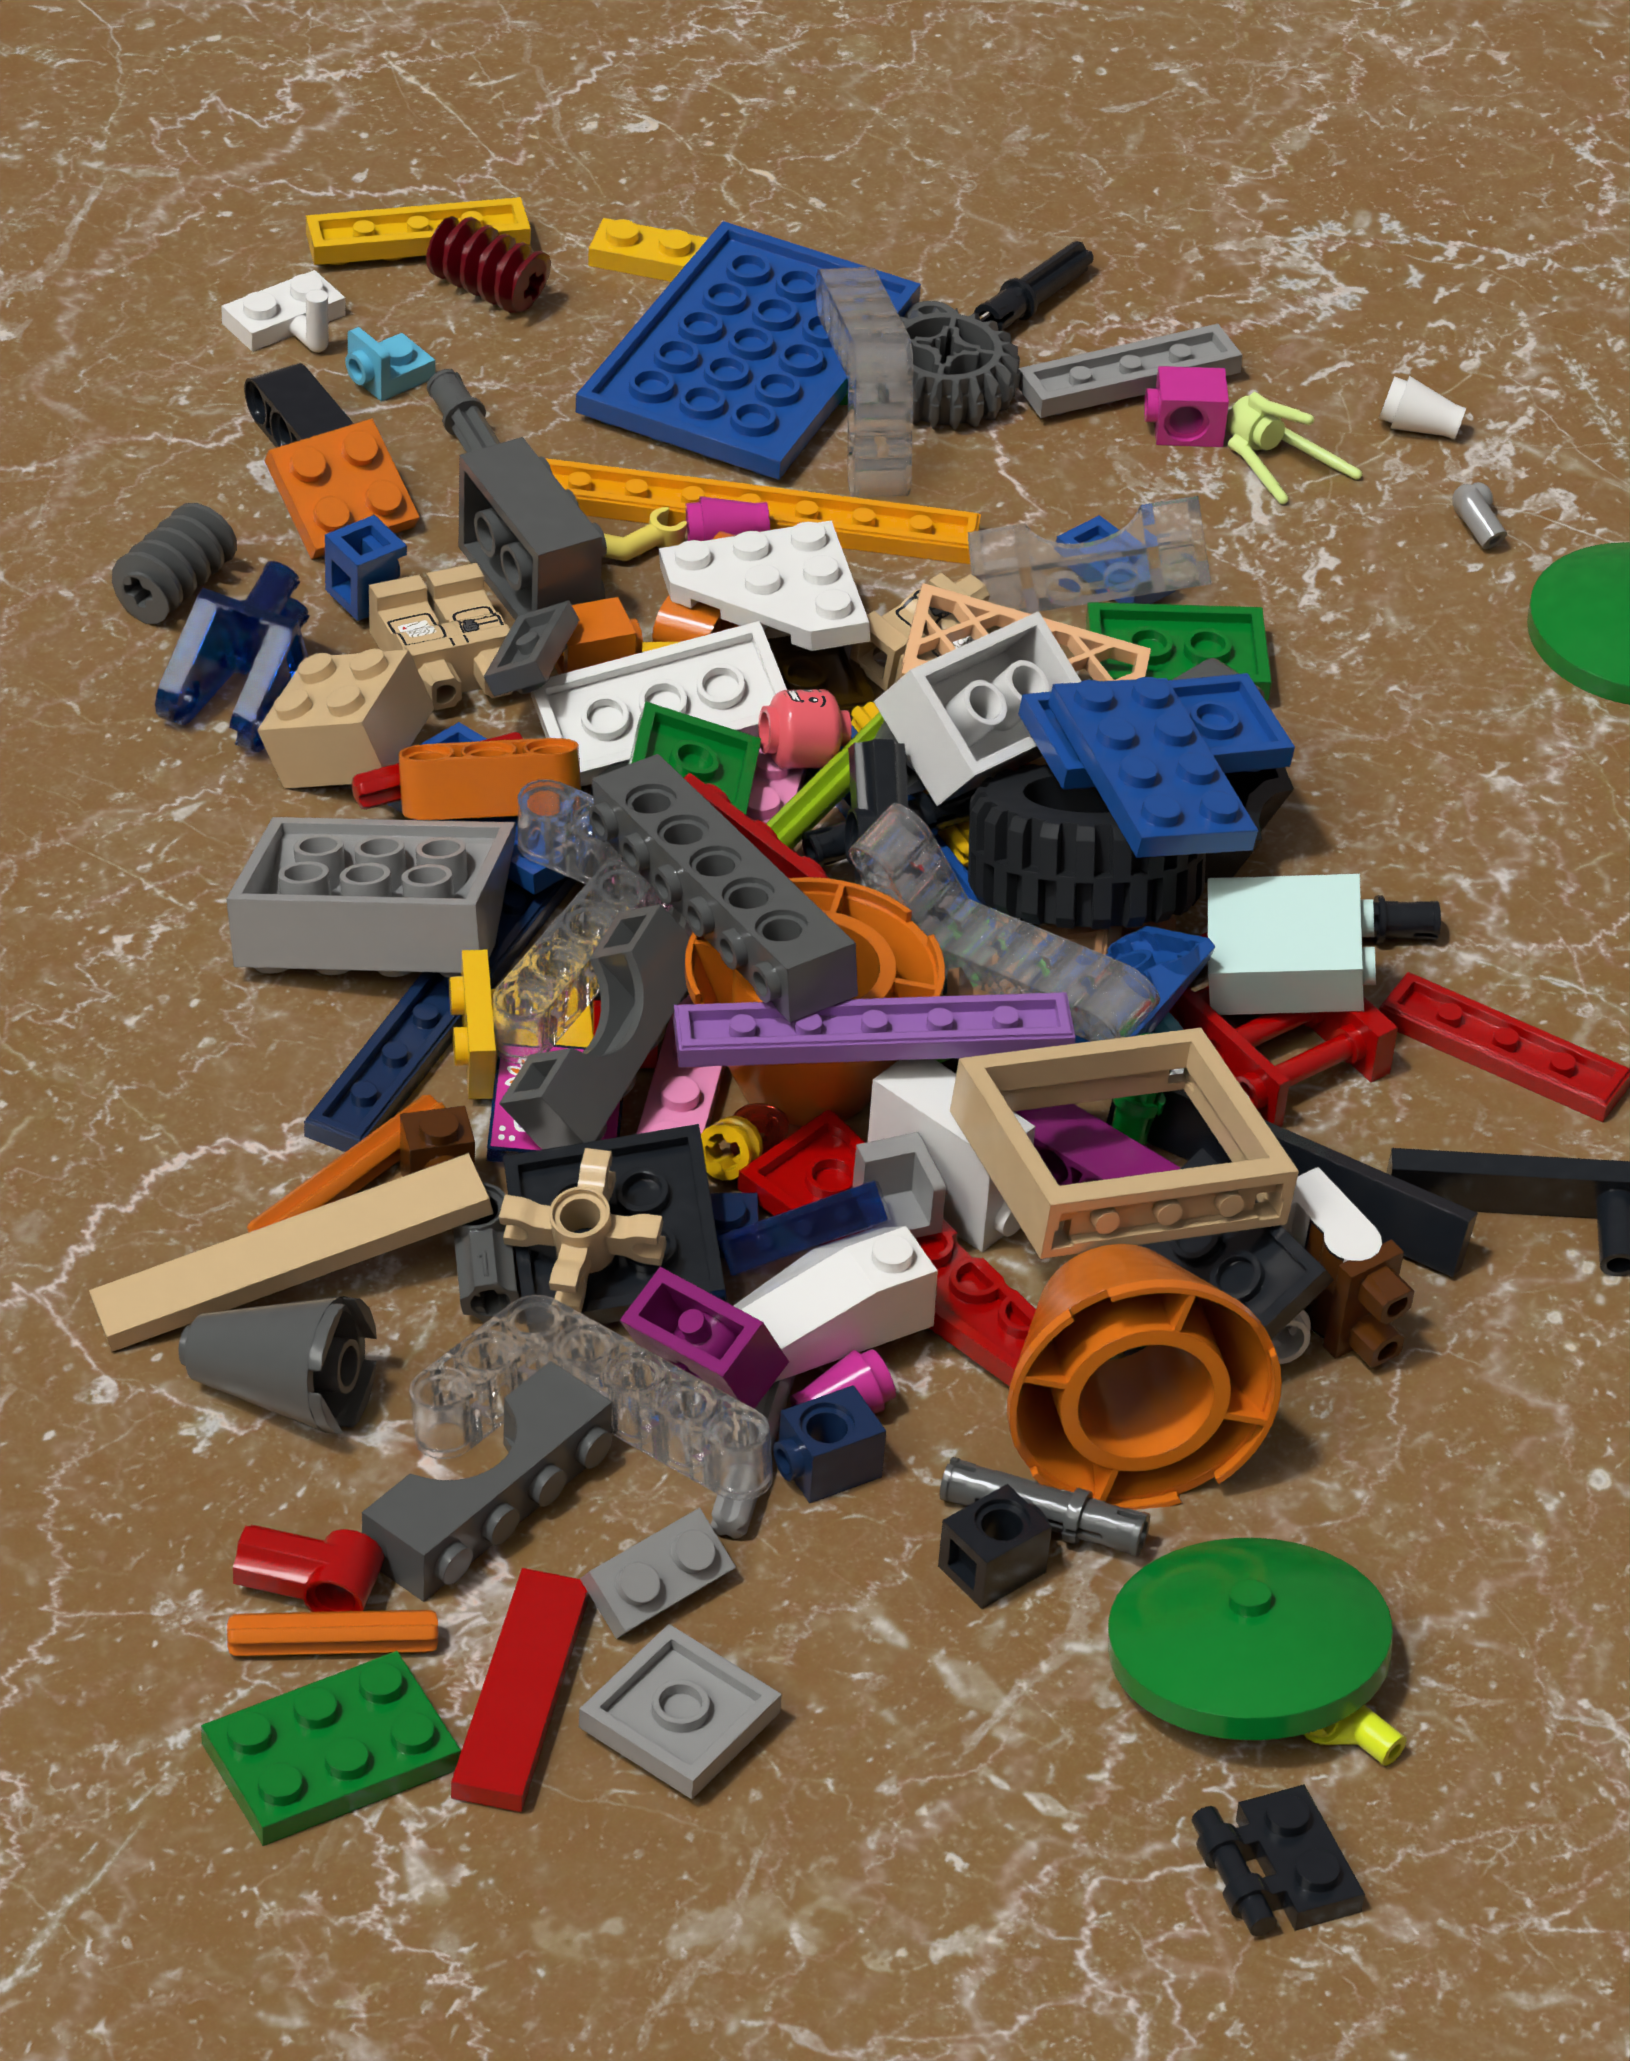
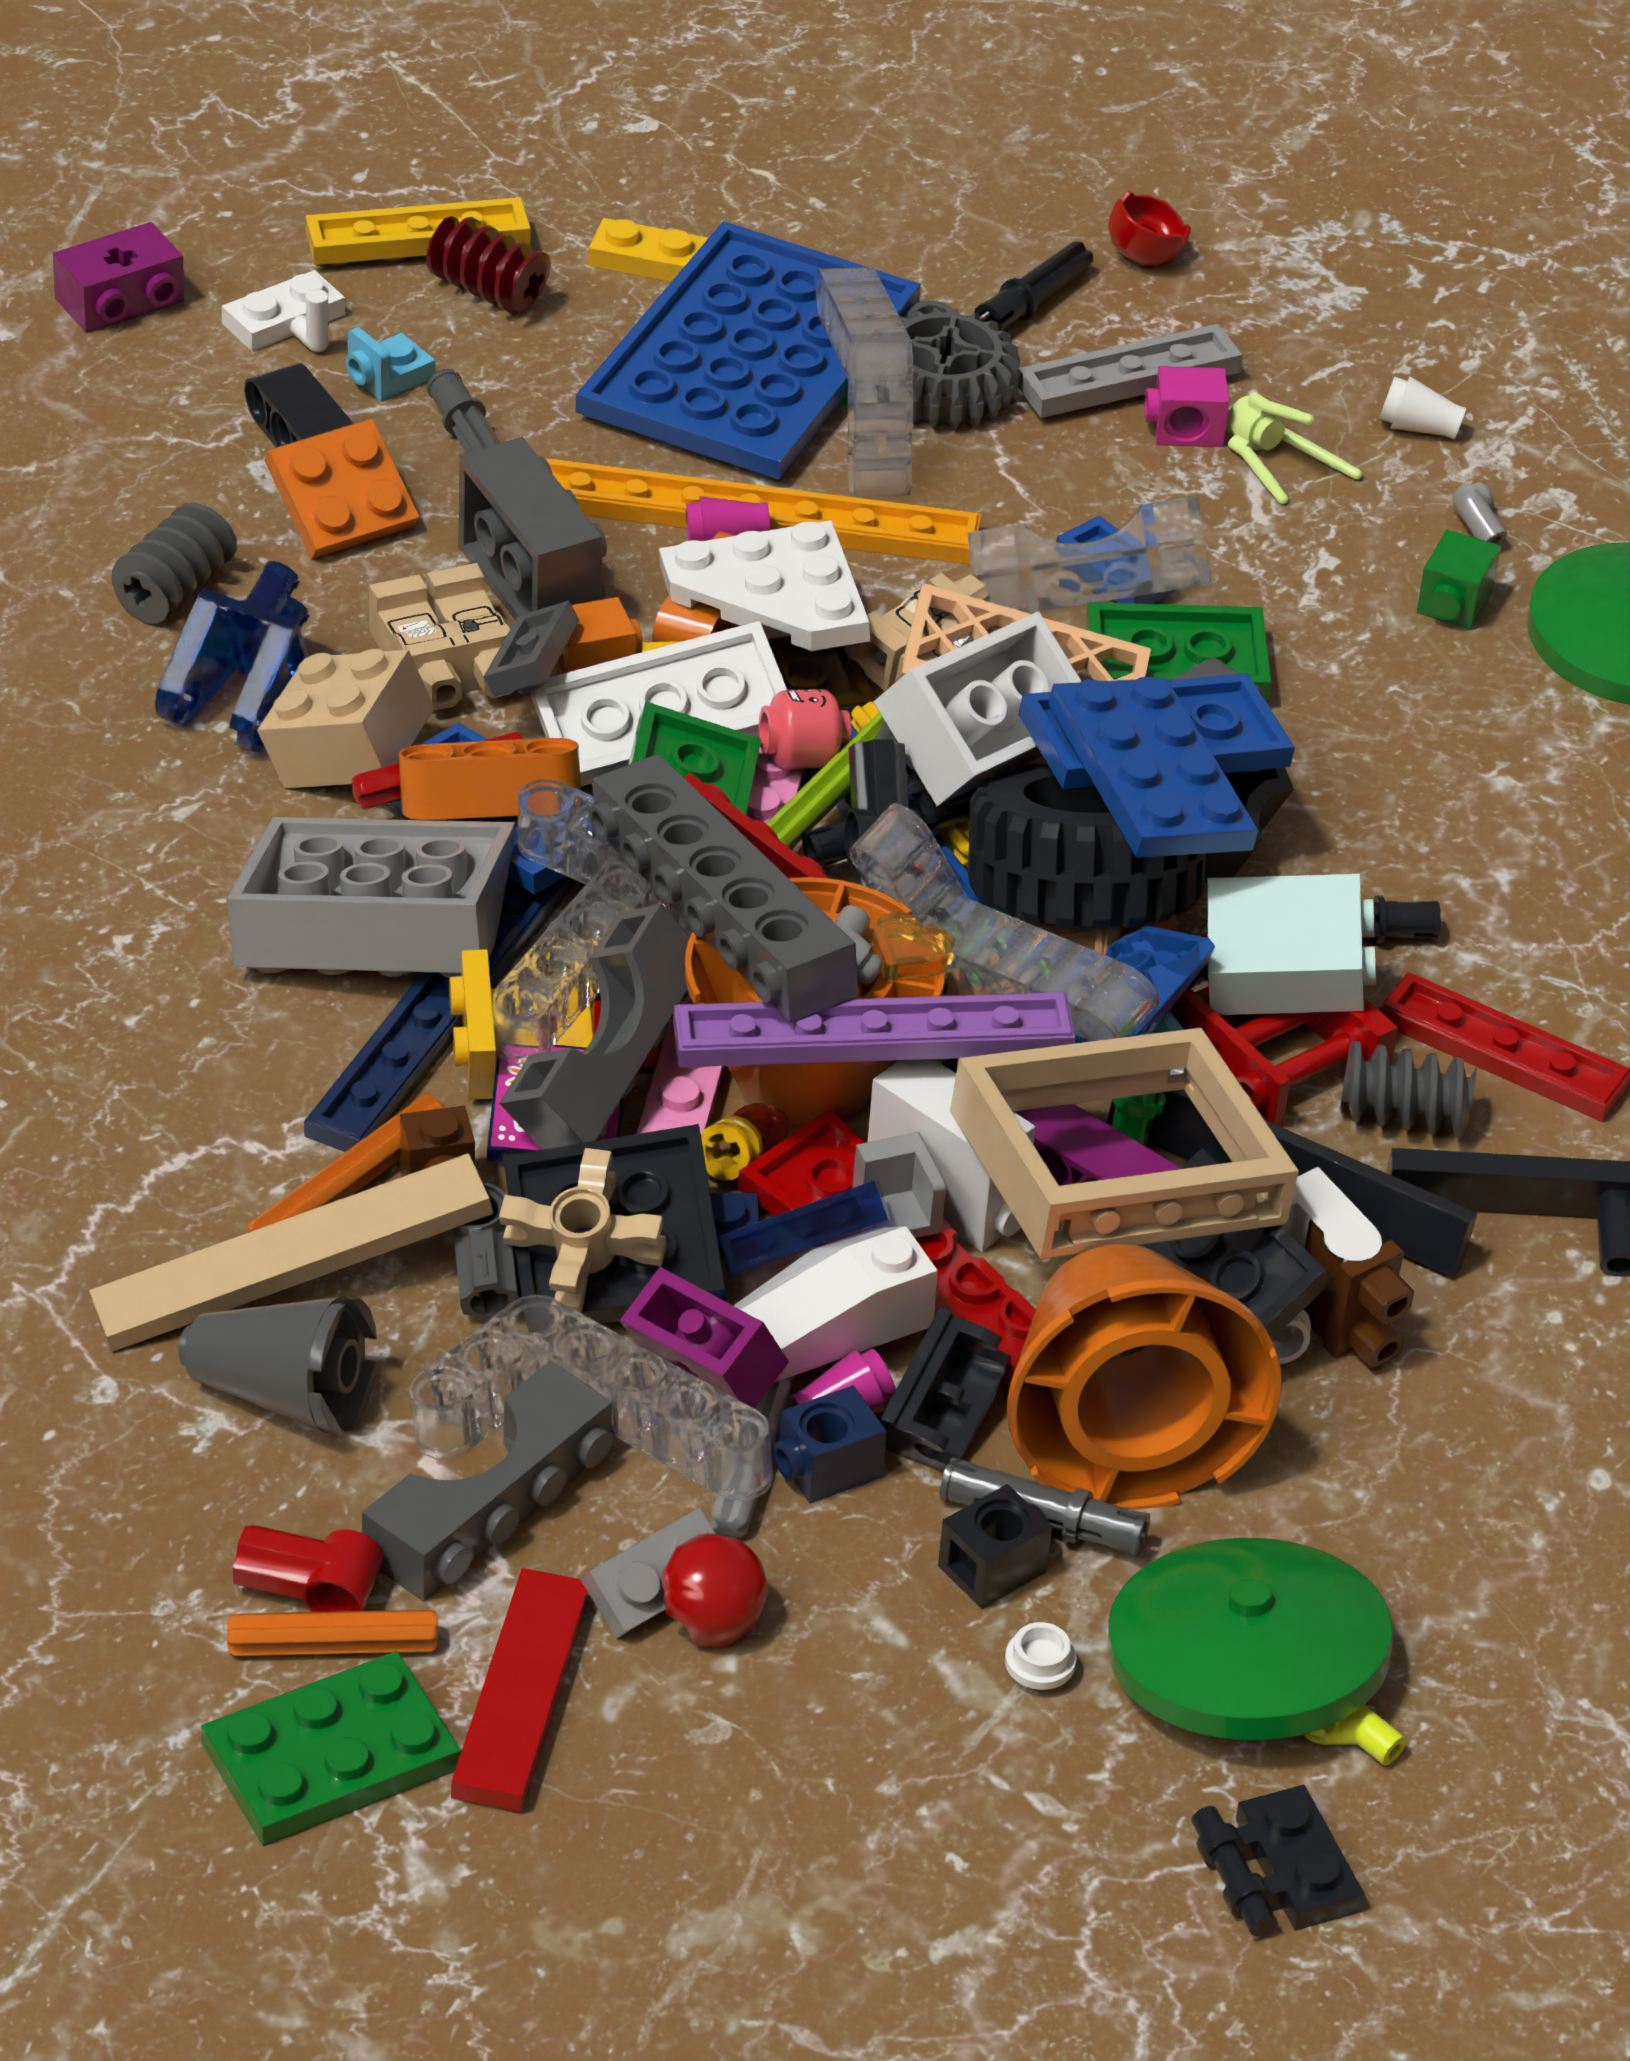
blue brick [325,515,407,621] -> none
light grey plate [579,1624,782,1799] -> none
light yellow arm [604,507,687,561] -> none
none -> magenta brick [53,222,184,333]
none -> red hair [662,1533,769,1648]
none -> light grey arm [834,906,882,986]
none -> clear yellow tile [872,912,954,982]
none -> black hinge [881,1307,1012,1472]
none -> white plate [1005,1622,1076,1690]
none -> red hair [1108,191,1191,266]
none -> dark grey piece [1339,1041,1477,1139]
none -> green brick [1416,529,1501,630]

